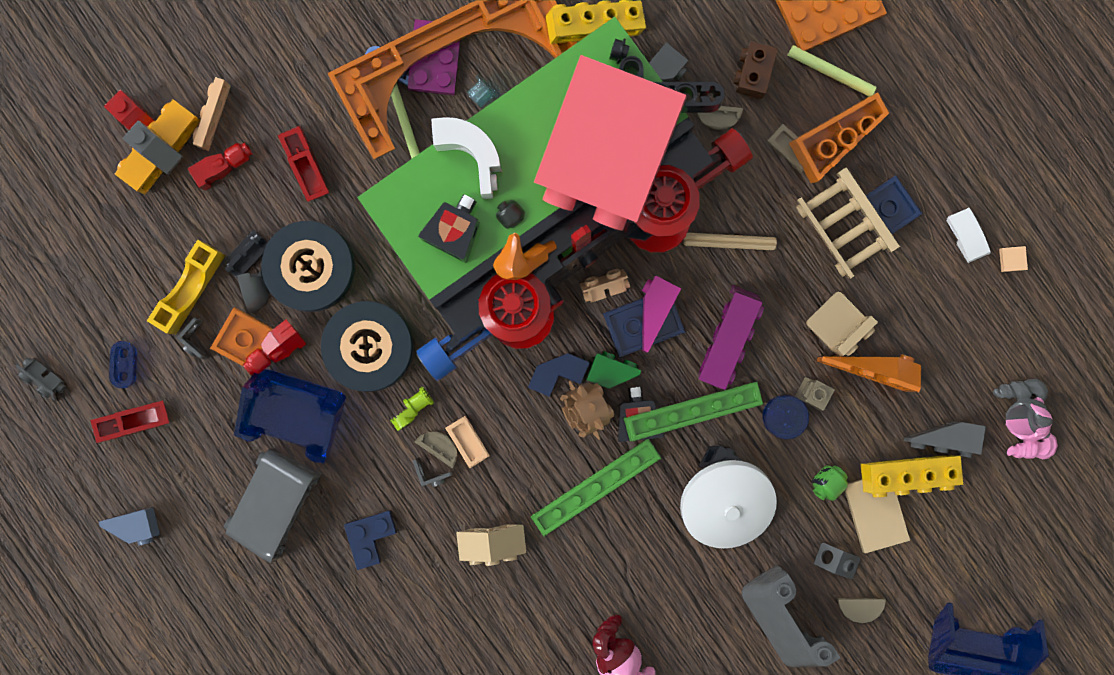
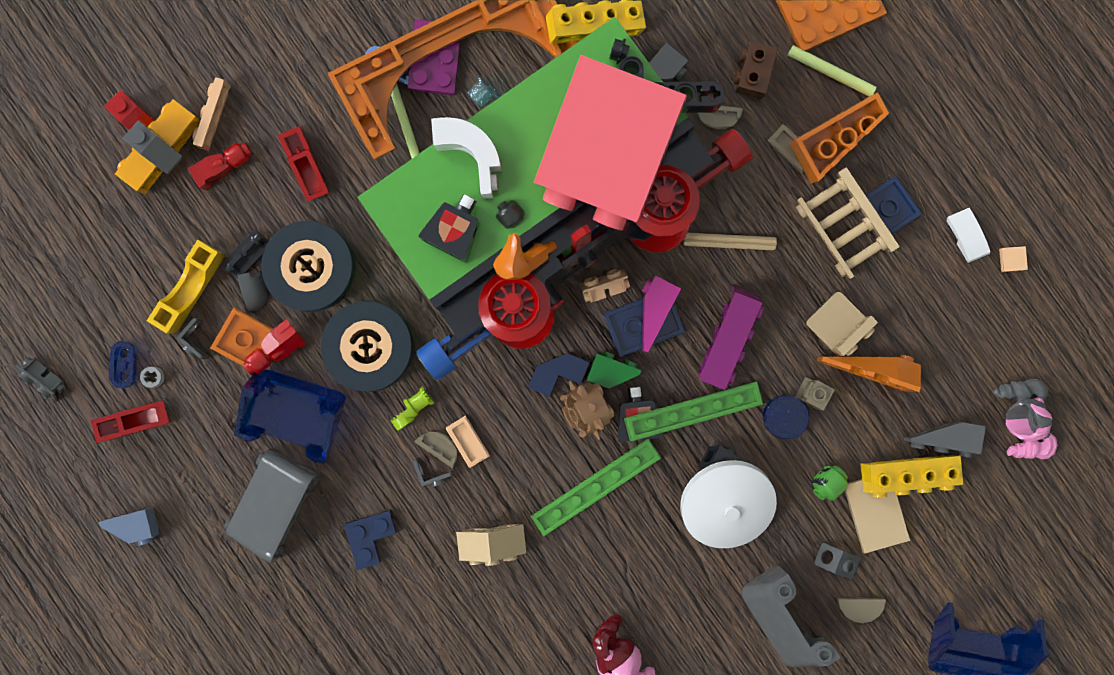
none -> light grey bush [140,367,165,388]

